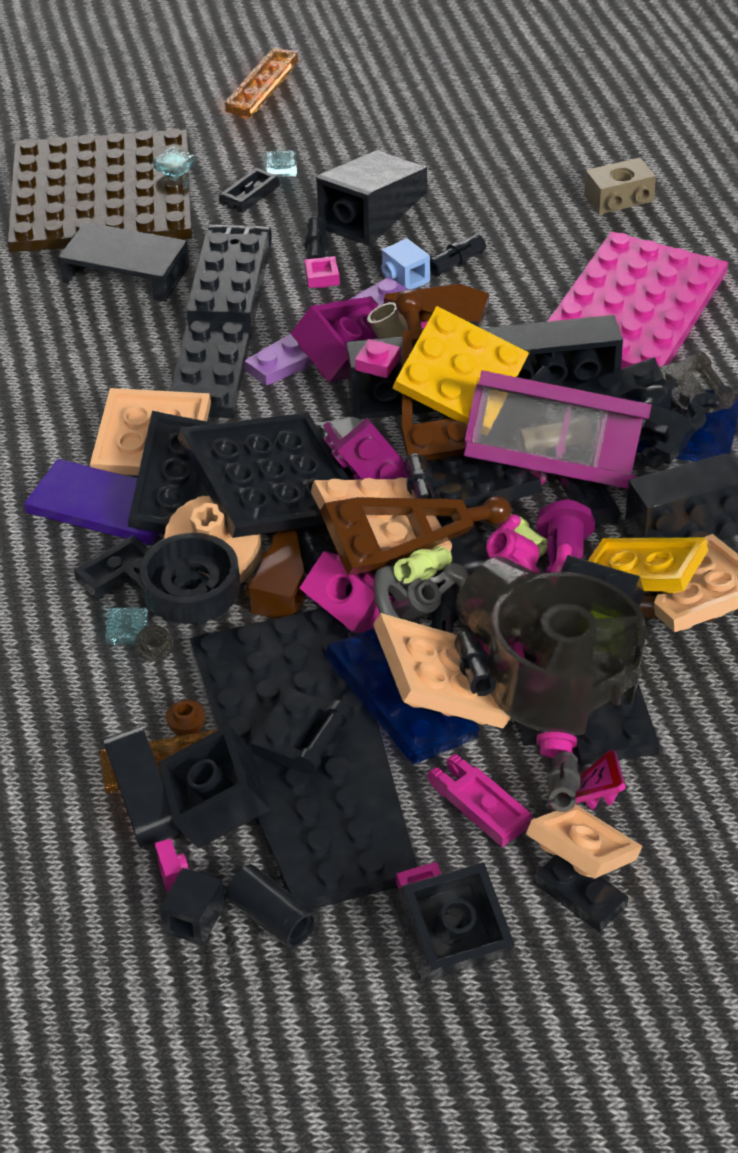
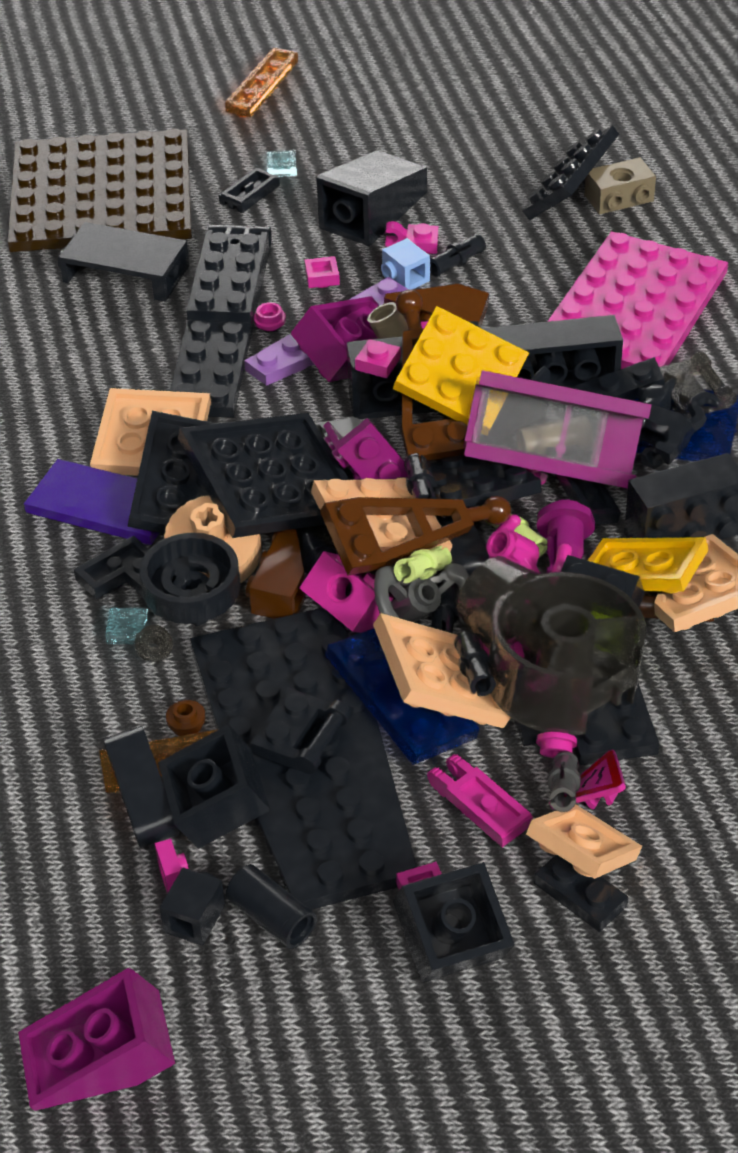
clear light blue tile [153,147,195,178] -> none
black pin [304,216,329,259] -> none
none -> magenta slope [18,967,175,1111]
none -> dark pink plate [254,302,286,331]
none -> dark pink plate [385,221,439,254]
none -> black plate [522,125,620,220]

